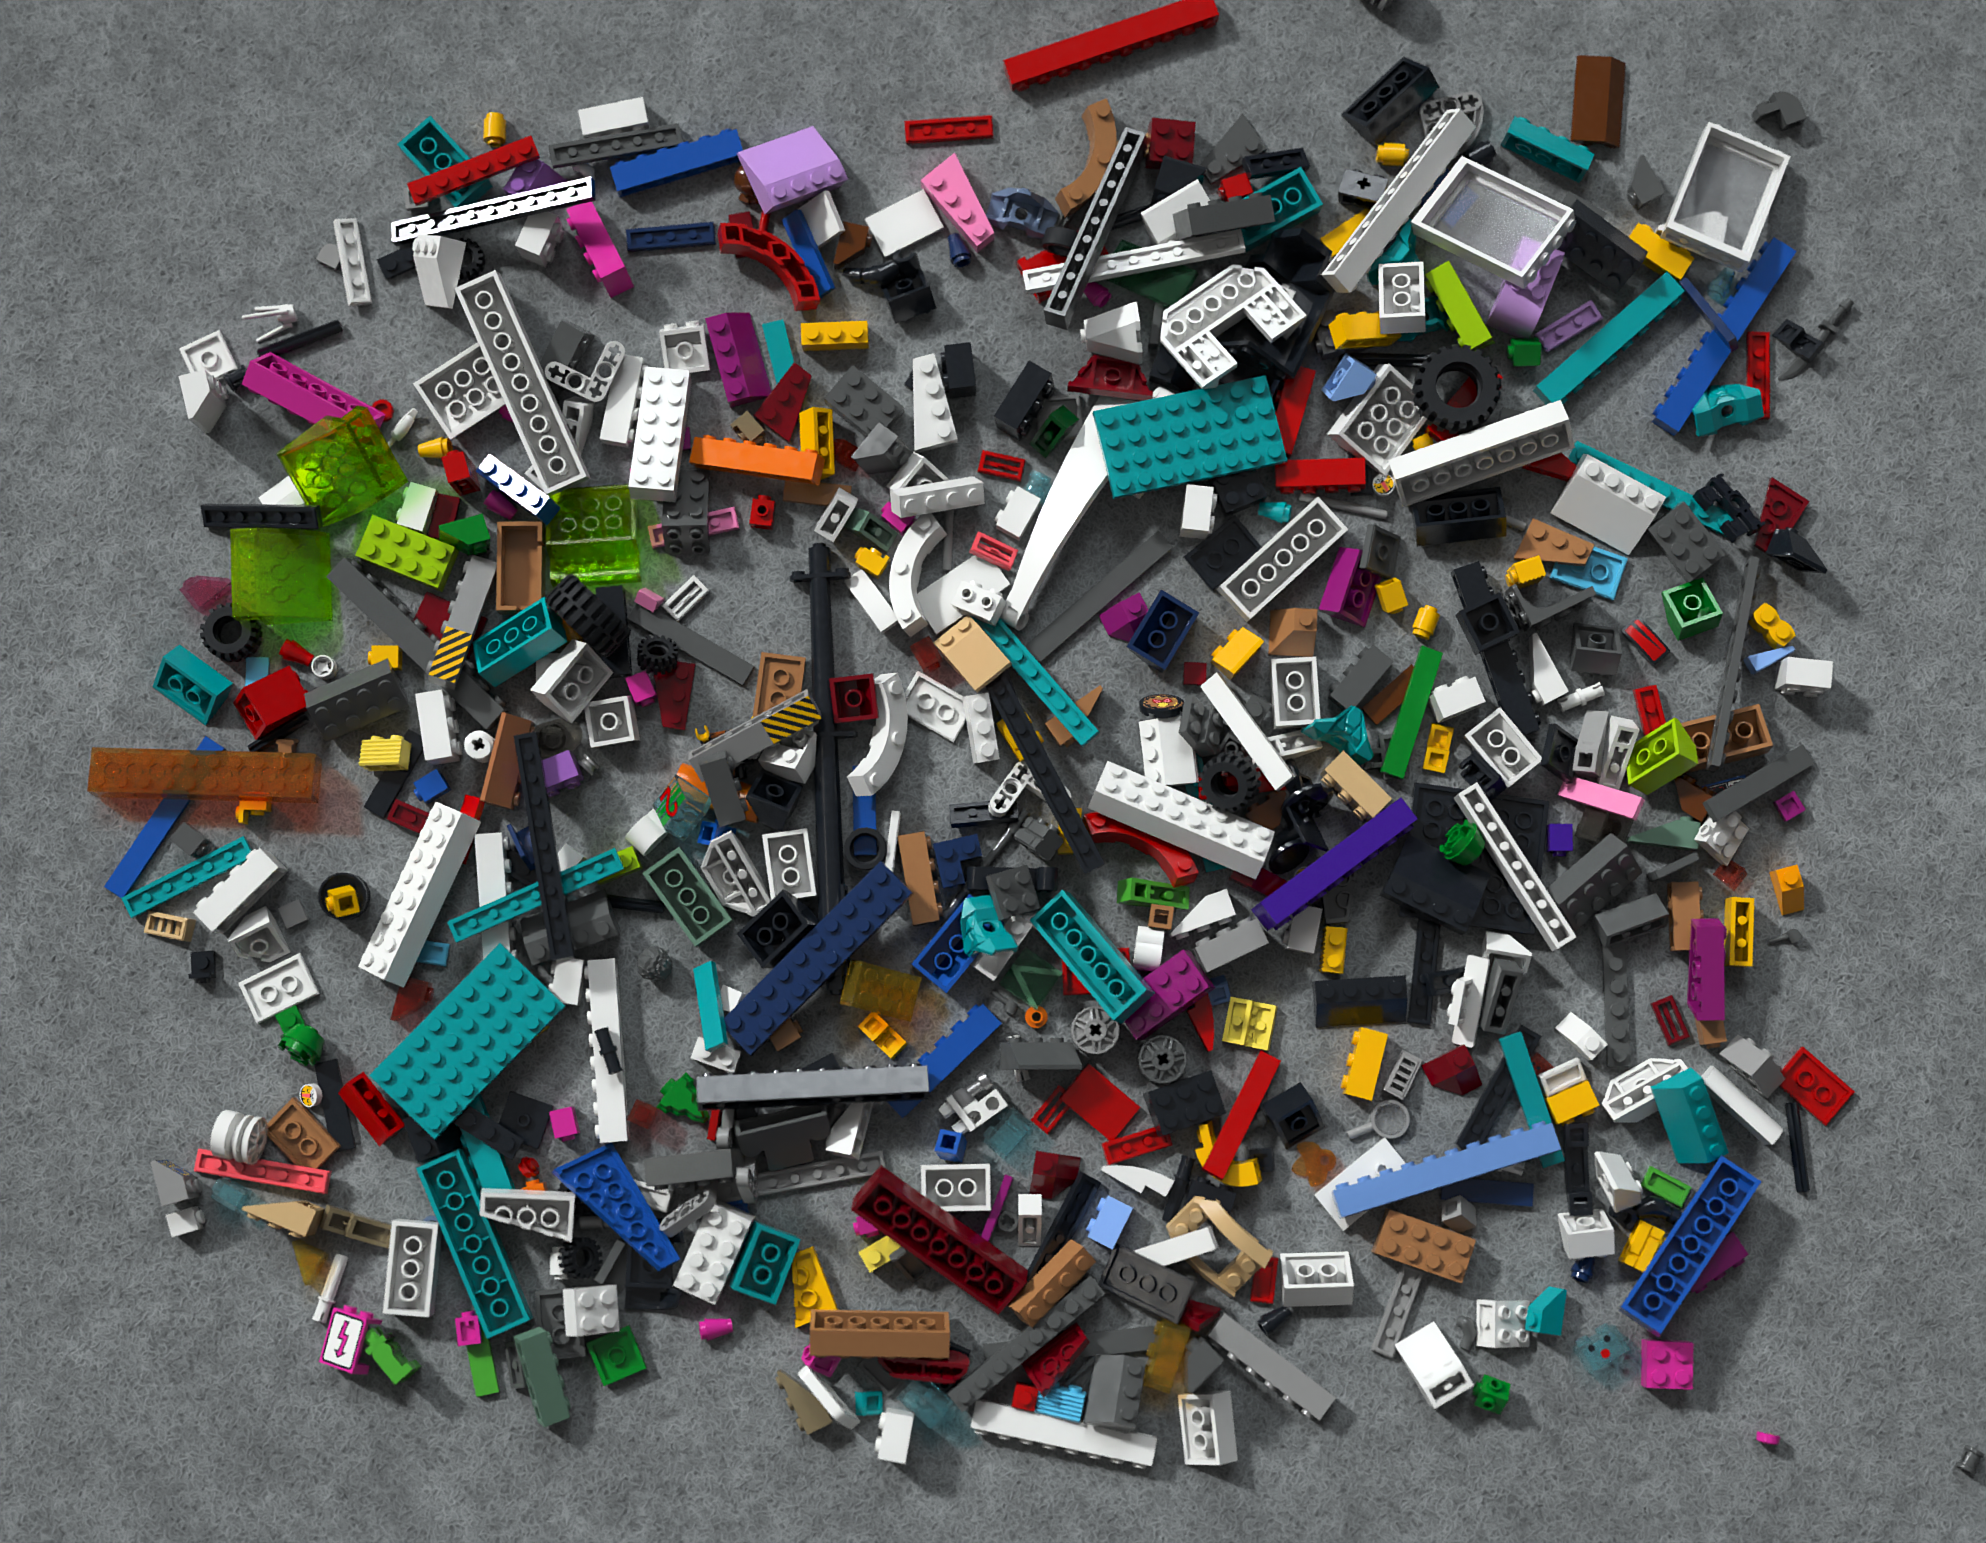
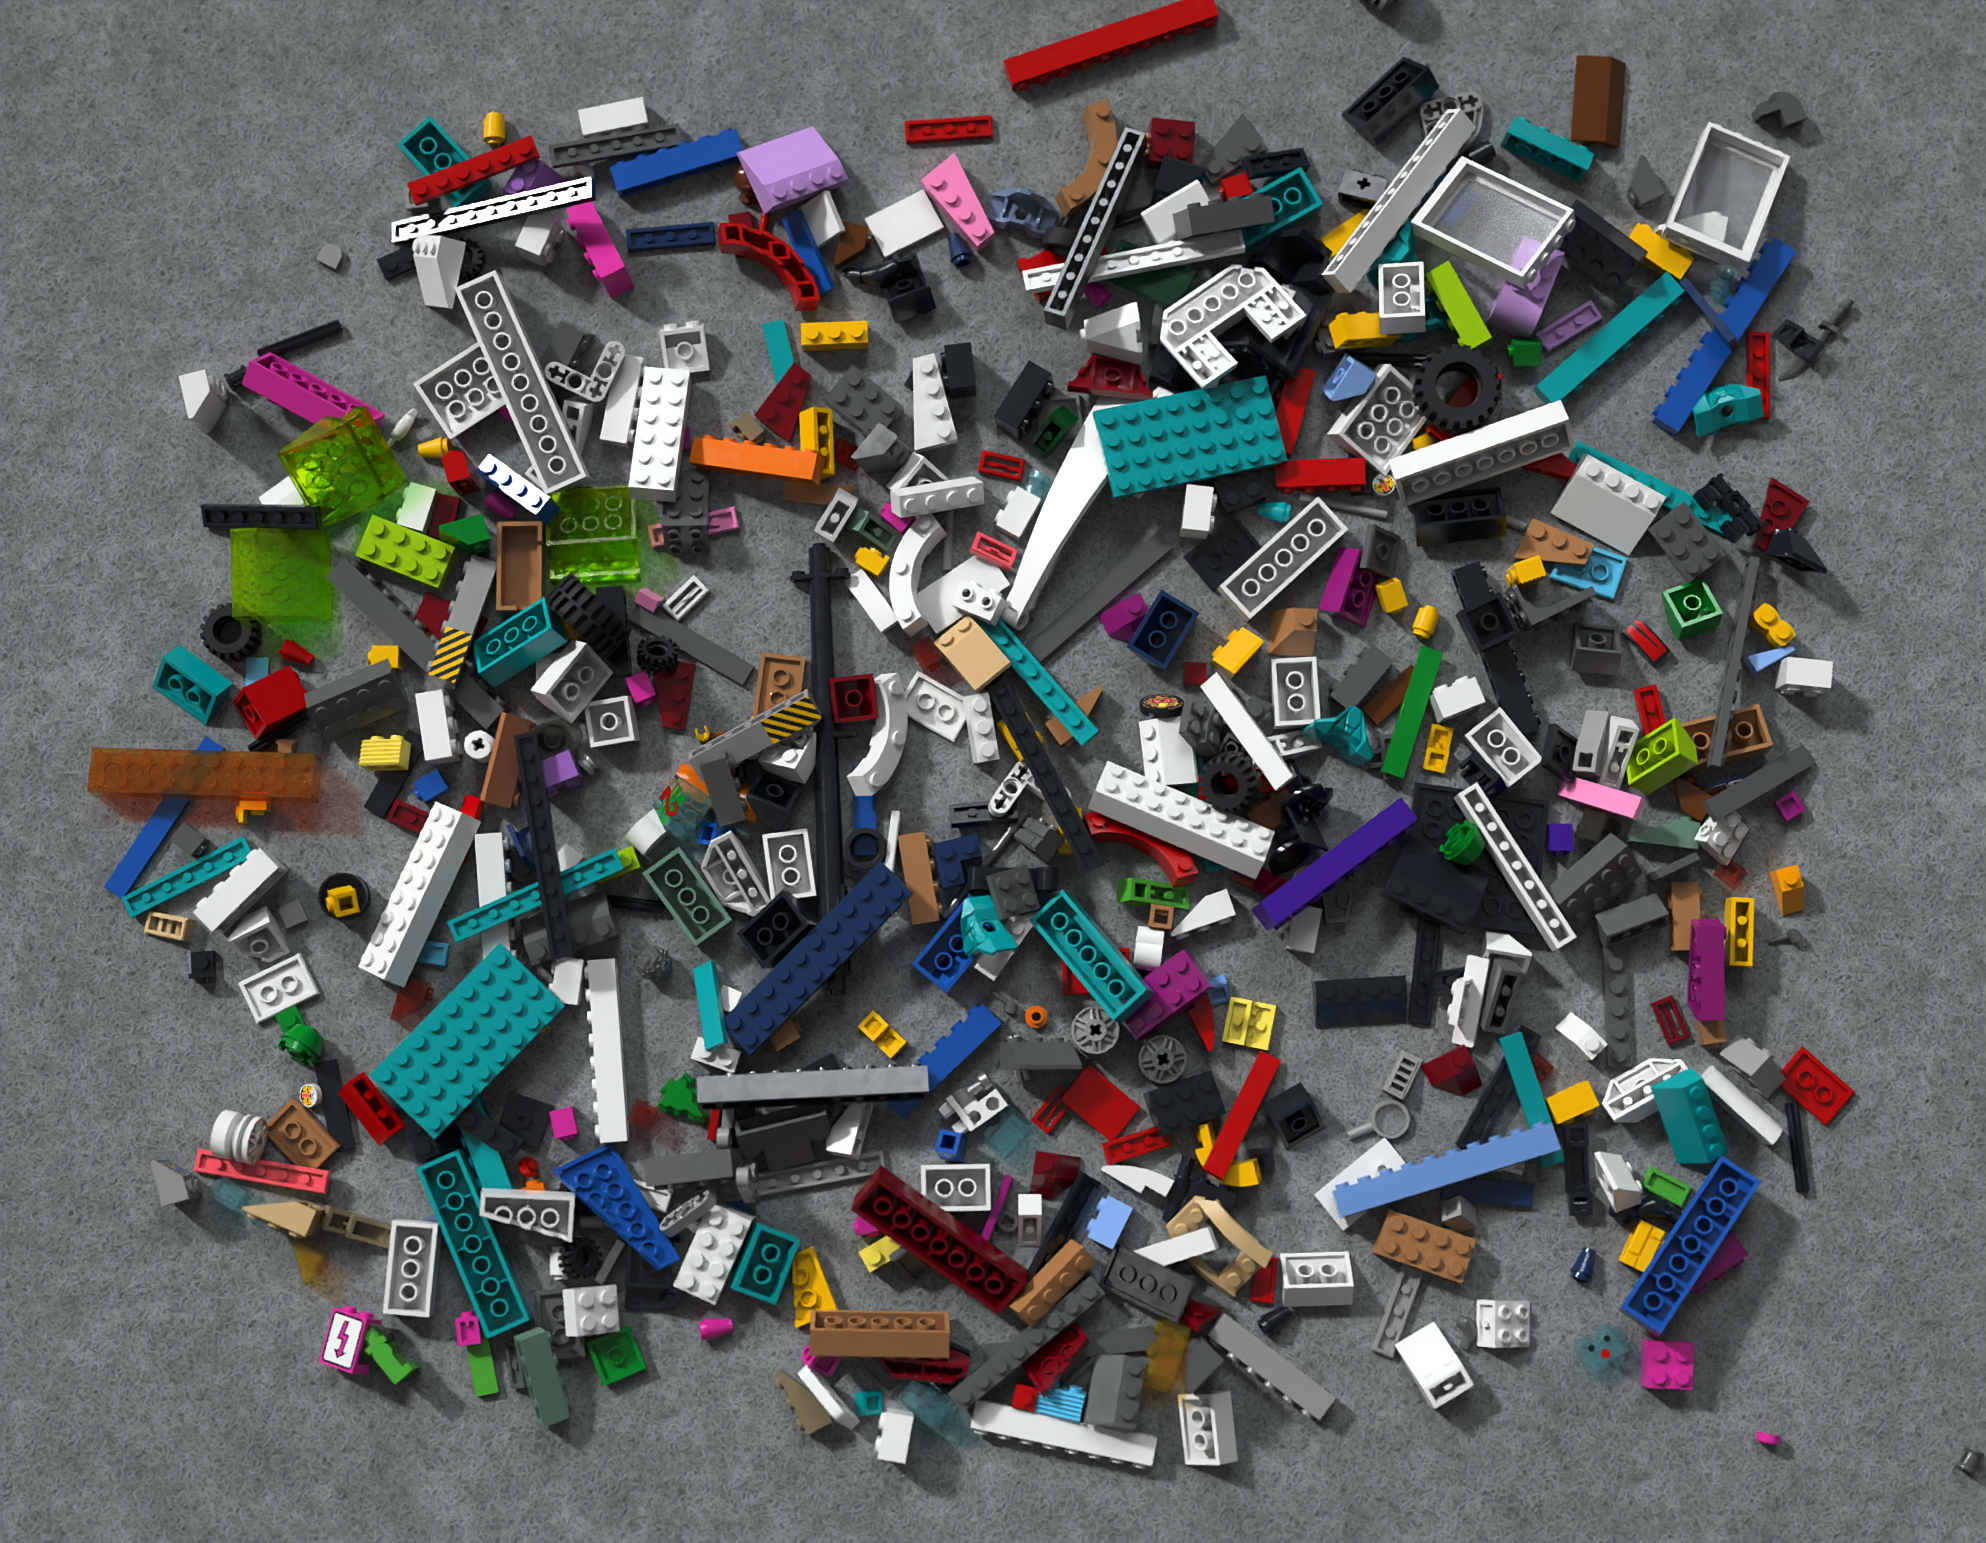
white brick [166,1206,205,1237] -> none
white tile [179,330,238,380] -> none
clear pink slope [179,576,236,613] -> none
white plant [242,304,297,343] -> none
white wheel [311,655,338,680] -> none
white axle [312,1254,348,1323] -> none
white tile [333,218,372,306] -> none
red tile [372,399,394,422] -> none
black pin [594,1027,623,1075] -> none
magenta slope [705,312,772,408] -> none
red brick [749,495,776,530] -> none
clear yellow brick [840,960,922,1022] -> none
clear green tile [999,947,1062,1010] -> none
light grey brick [1193,917,1269,973] -> none
clear orange plate [1291,1142,1336,1187] -> none
yellow brick [1319,926,1348,975] -> none
tan brick [1320,751,1392,822] -> none
yellow brick [1340,1027,1388,1101] -> none
yellow brick [1376,143,1409,166] -> none
green brick [1472,1374,1510,1415] -> none
teal slope [1525,1286,1567,1336] -> none
white slope [1529,632,1569,707] -> none
white tile [1537,1057,1587,1098] -> none
white pin [1557,682,1605,712] -> none
white slope [1558,1208,1615,1260] -> none

